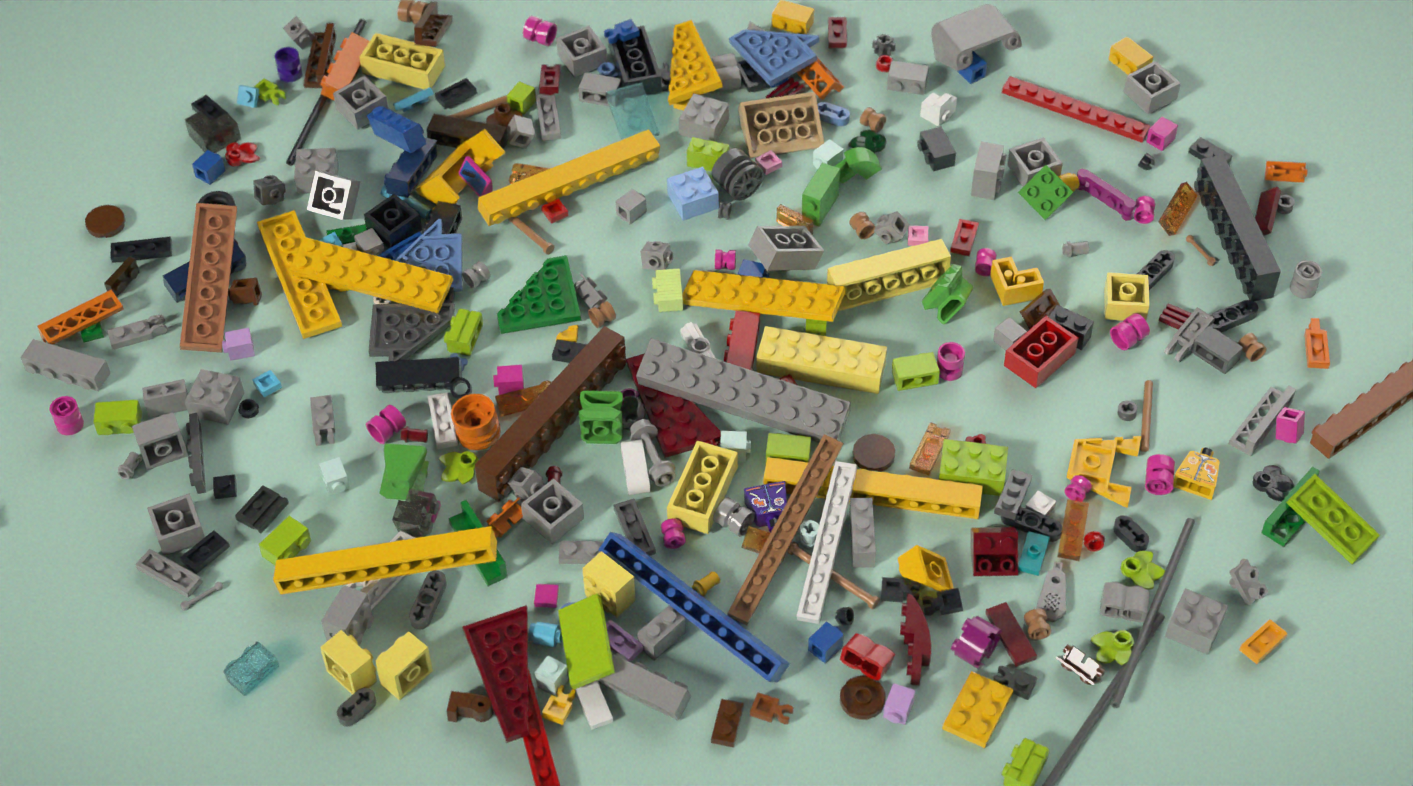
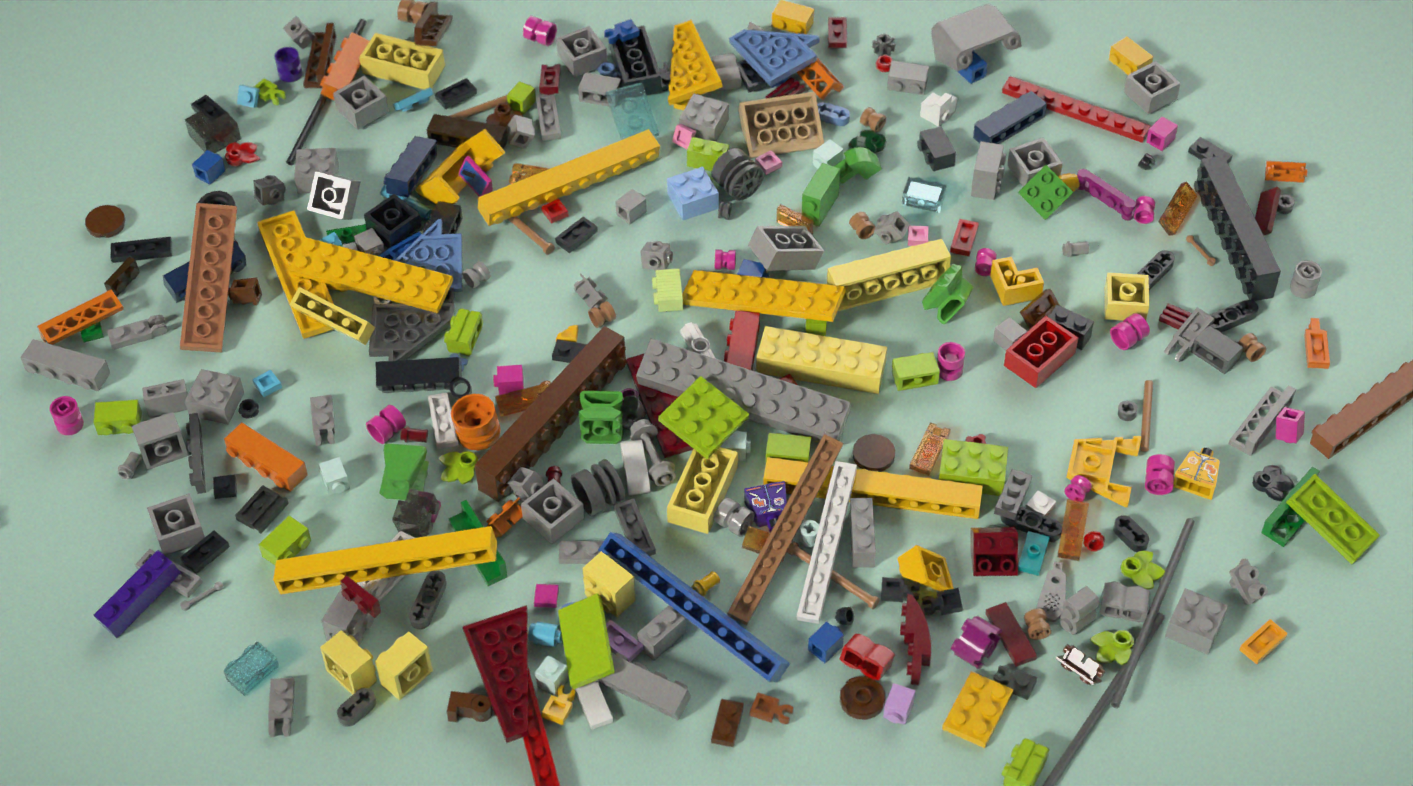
lavender brick [222,328,255,361] -> none
blue brick [367,106,426,153] -> none
green plate [497,255,581,334] -> none
dark pink wheel [661,518,686,549] -> none
none -> dark purple brick [93,550,181,638]
none -> orange brick [224,422,308,492]
none -> light grey hinge [268,677,295,737]
none -> light yellow brick [289,287,375,345]
none -> dark red plate [340,575,381,618]
none -> black plate [555,216,598,253]
none -> dark grey wheel [571,459,625,516]
none -> lime plate [658,376,749,459]
none -> bright pink plate [672,123,696,149]
none -> clear light blue brick [902,177,947,213]
none -> brick [973,91,1047,144]
none -> light grey brick [1060,586,1099,635]

